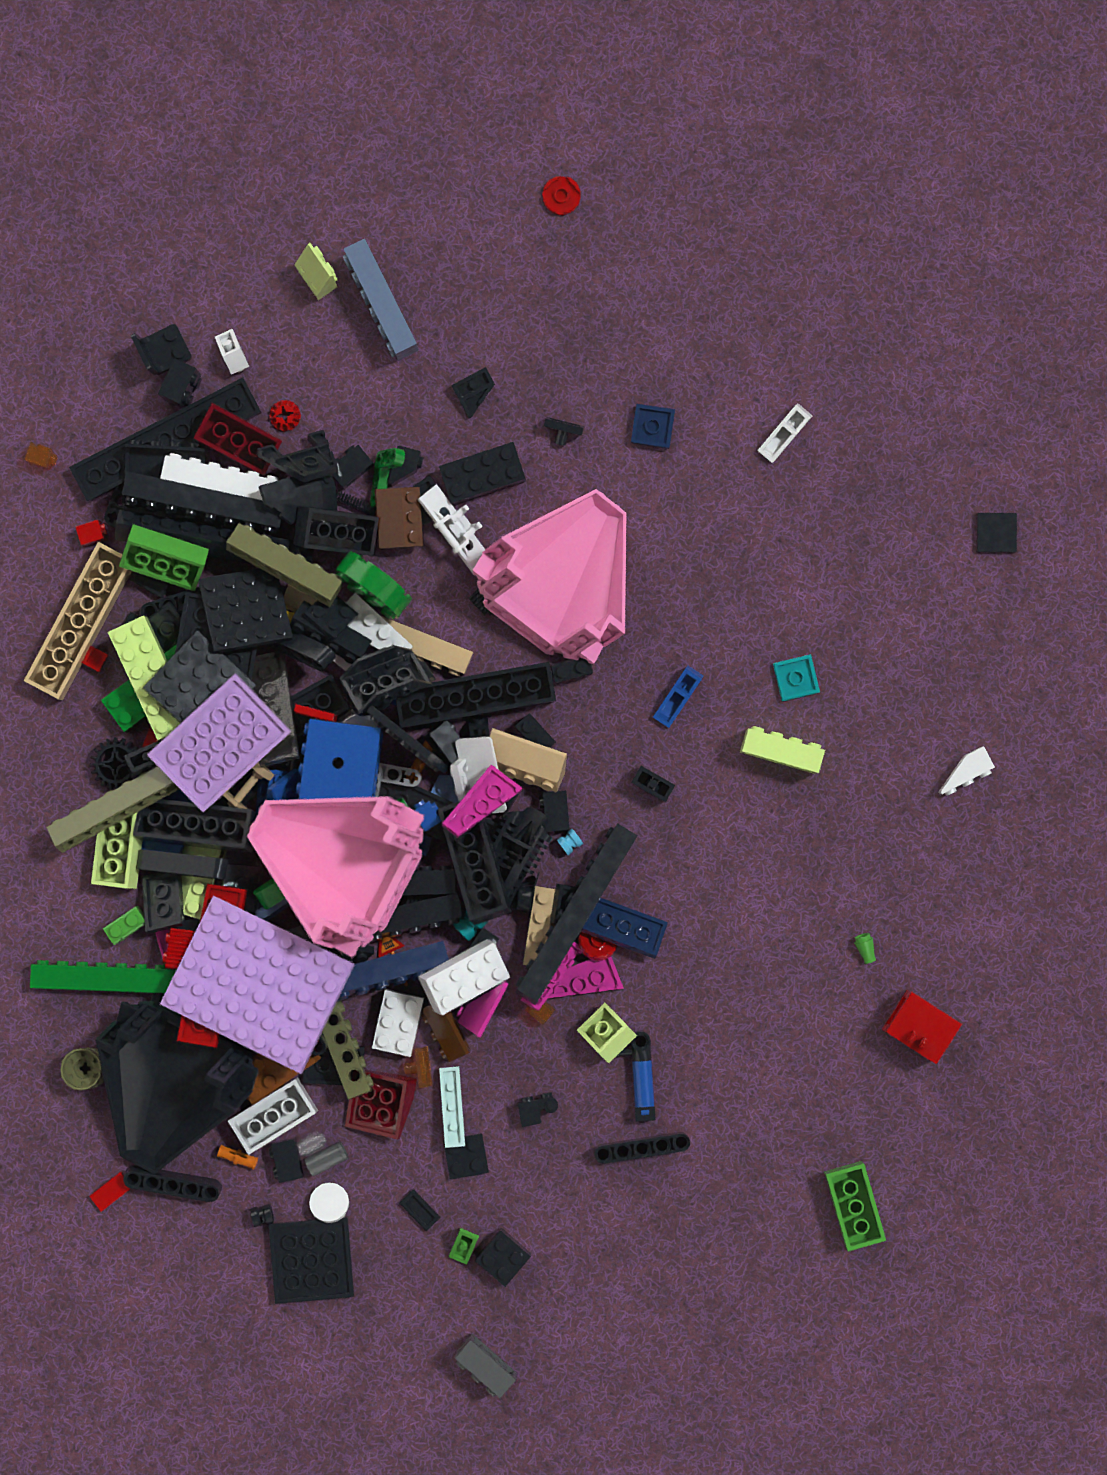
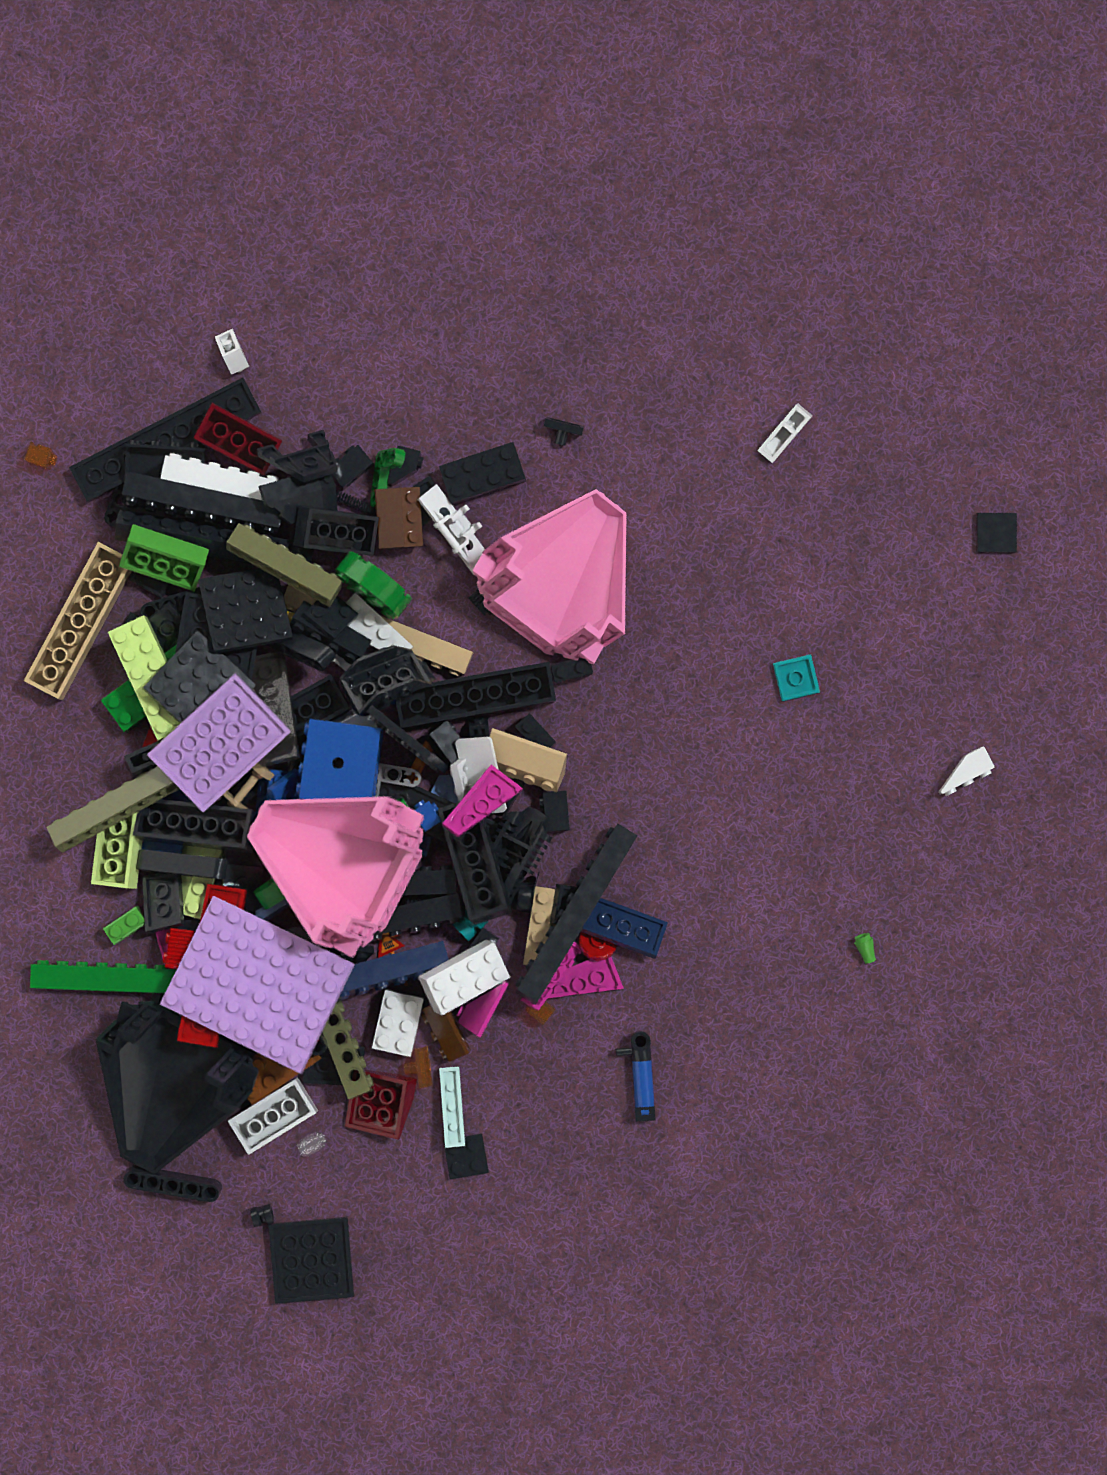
olive wheel [60,1047,104,1090] -> none
red brick [76,520,108,547] -> none
red plate [82,646,109,672] -> none
red tile [89,1171,131,1212] -> none
black gear [90,737,139,790] -> none
black piece [130,324,192,376] -> none
black brick [158,358,202,408] -> none
orange pin [217,1145,258,1170] -> none
black brick [269,1137,304,1183] -> none
red gear [270,400,301,431] -> none
red tile [294,704,338,722] -> none
yellowish green slope [295,243,338,300] -> none
dark grey pin [305,1141,349,1177] -> none
white tile [309,1183,349,1223] -> none
sand blue brick [343,238,419,361] -> none
black tile [399,1189,441,1231] -> none
bright green slope [449,1228,479,1264] -> none
black wing [451,367,495,418] -> none
dark grey brick [455,1333,517,1398] -> none
black brick [475,1228,531,1287] -> none
black brick [518,1092,558,1127] -> none
red tile [542,176,581,215] -> none
medium azure wheel [557,829,584,855] -> none
yellowish green brick [577,1003,637,1063] -> none
black beam [594,1132,690,1164] -> none
dark blue plate [631,404,675,449] -> none
black brick [631,766,675,803] -> none
blue slope [653,665,704,728] -> none
yellowish green brick [740,726,825,774] -> none
bright green brick [824,1161,886,1251] -> none
red piece [882,990,962,1065] -> none

